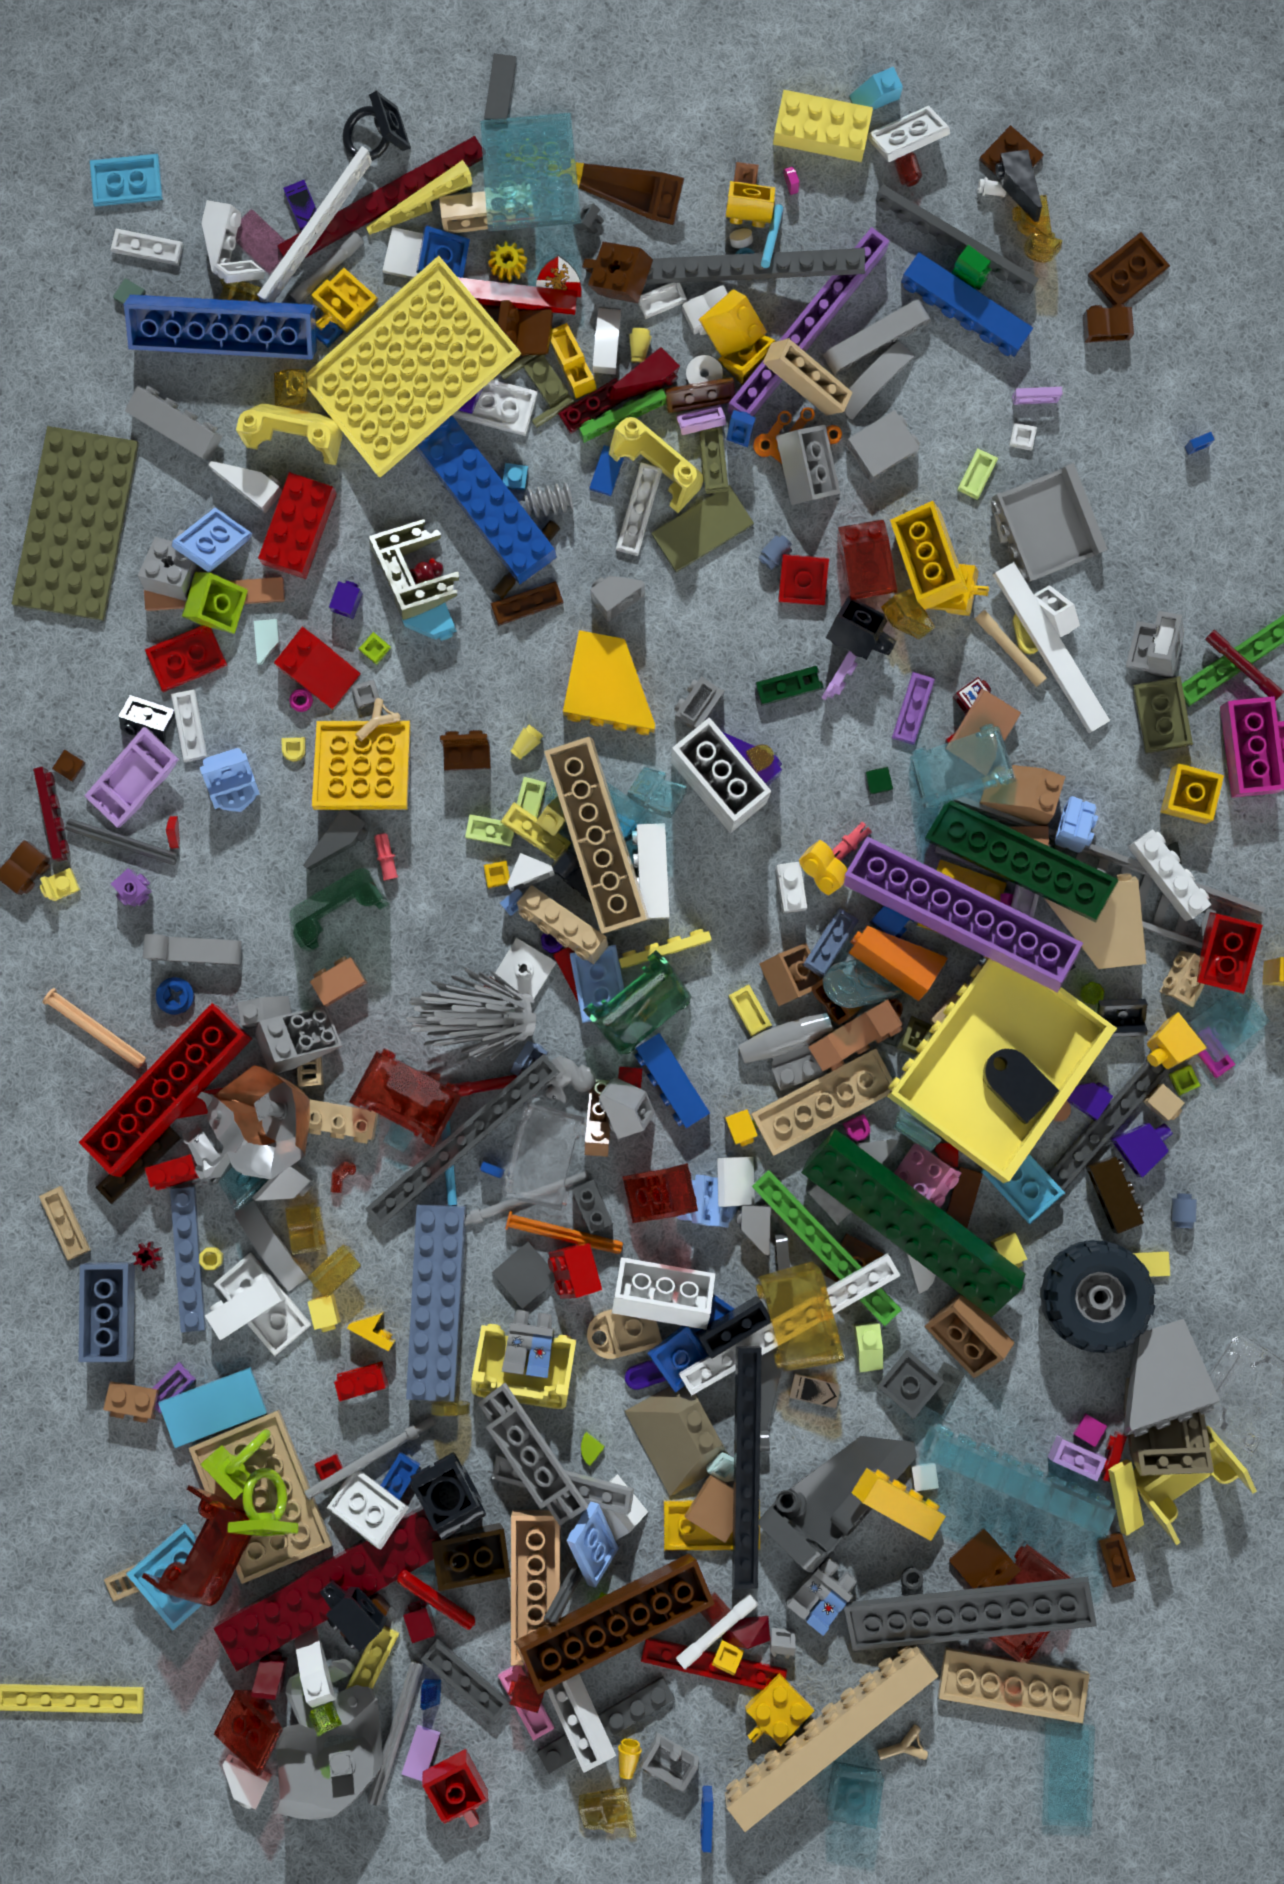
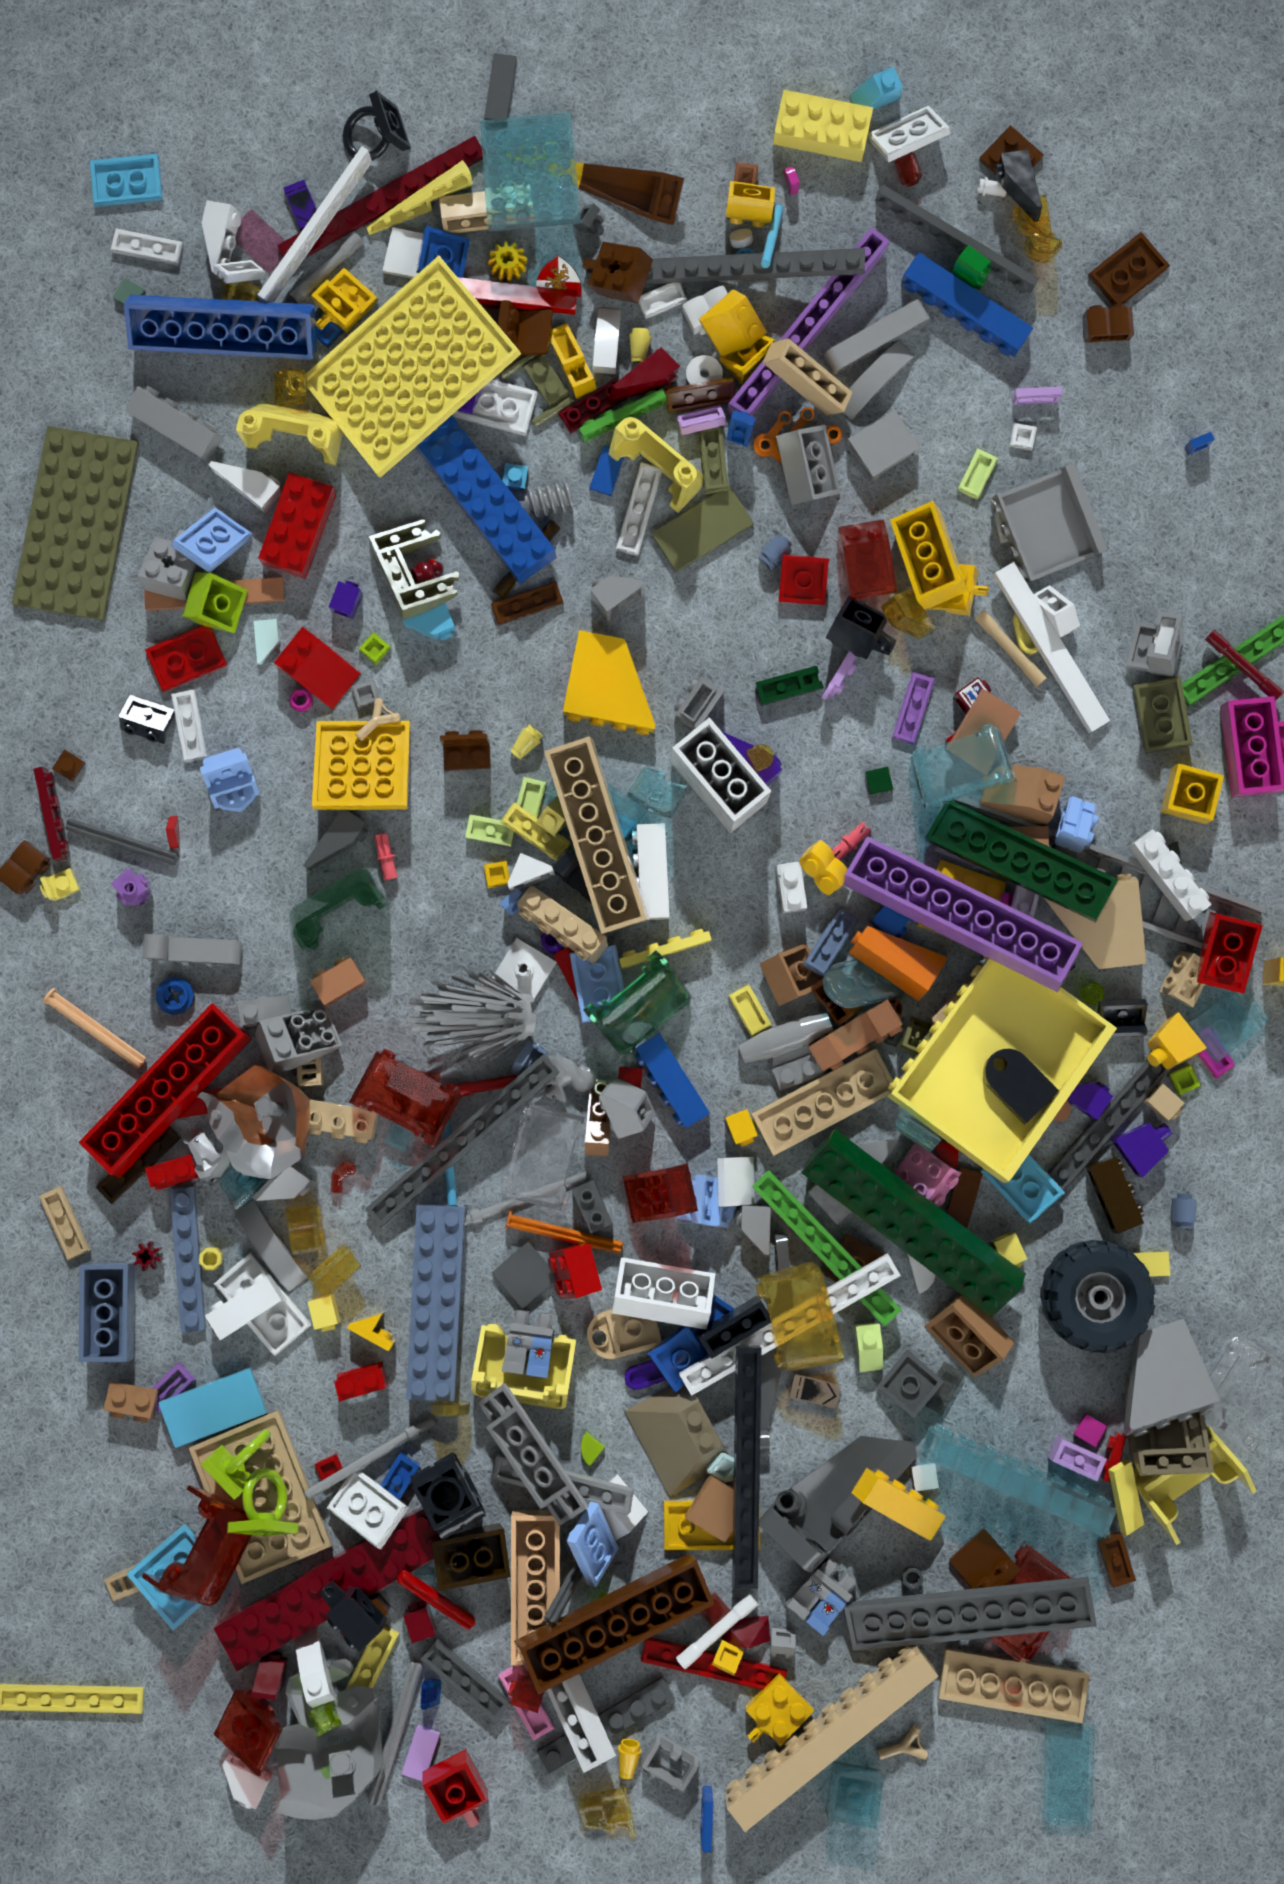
lavender slope [84,727,179,828] -> none
light yellow tile [281,737,306,762] -> none
blue tile [480,1161,505,1178] -> none
dark pink tile [842,1114,870,1141] -> none

